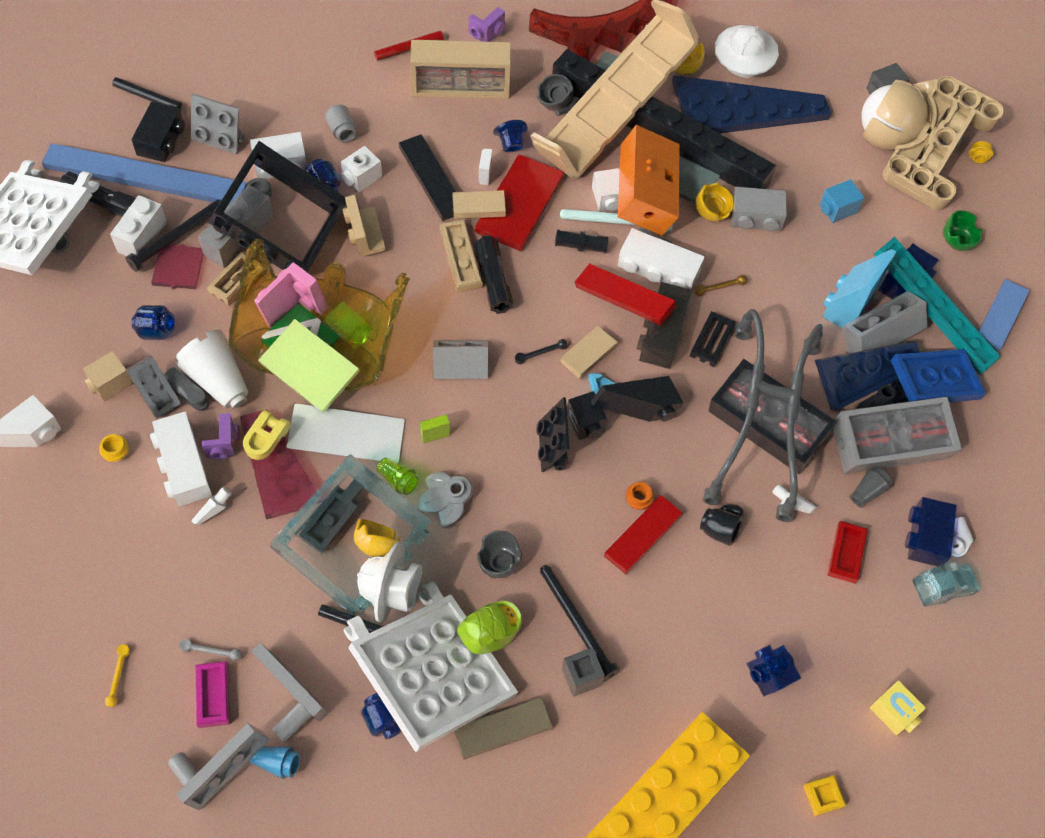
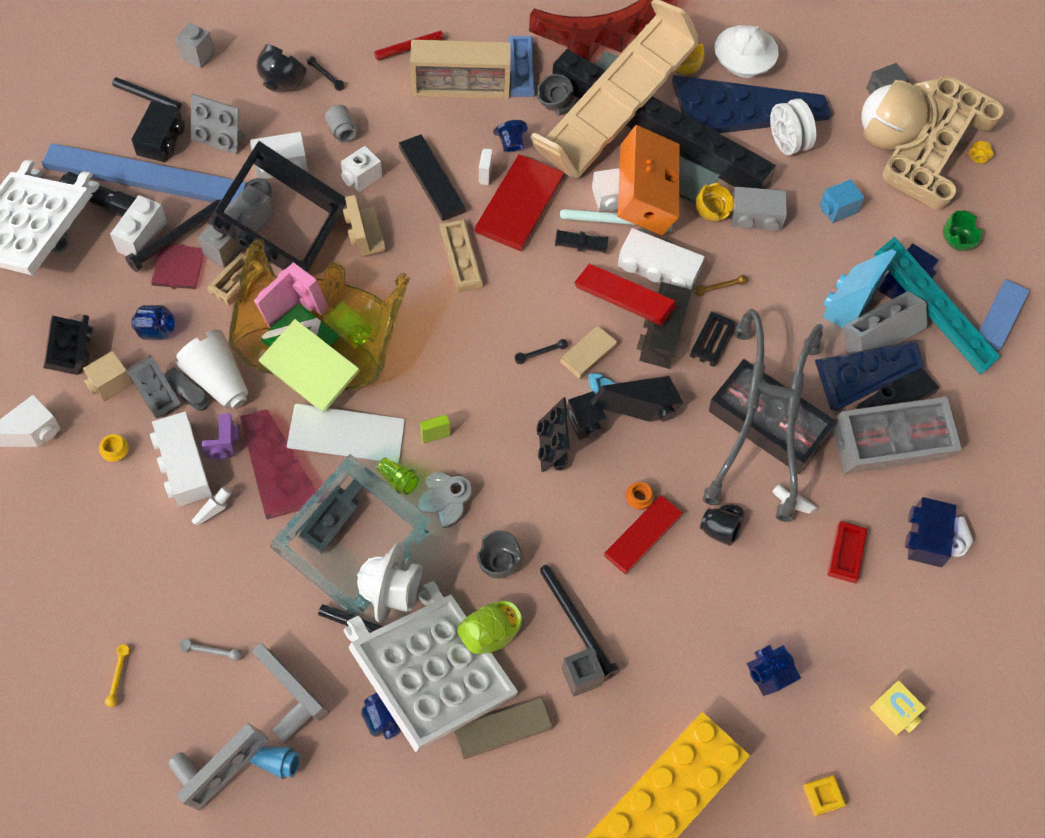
dark pink tile [195,661,230,728] -> none
light yellow plate [243,410,291,460] -> none
clear blue head [305,158,342,192] -> none
yellow hair [354,519,401,557] -> none
light grey panel [433,340,488,379] -> none
tan tile [453,190,506,219] -> none
medium lavender bracket [469,7,506,42] -> none
black axle [475,235,513,314] -> none
dark grey cone [850,467,892,508] -> none
blue plate [891,349,986,402] -> none
clear light blue brick [912,562,981,607] -> none
none -> black bracket [43,315,93,375]
none -> light grey brick [175,22,214,68]
none -> black cylinder [256,44,307,92]
none -> black hinge [307,56,344,91]
none -> medium blue tile [508,36,535,97]
none -> white wheel [770,99,816,155]

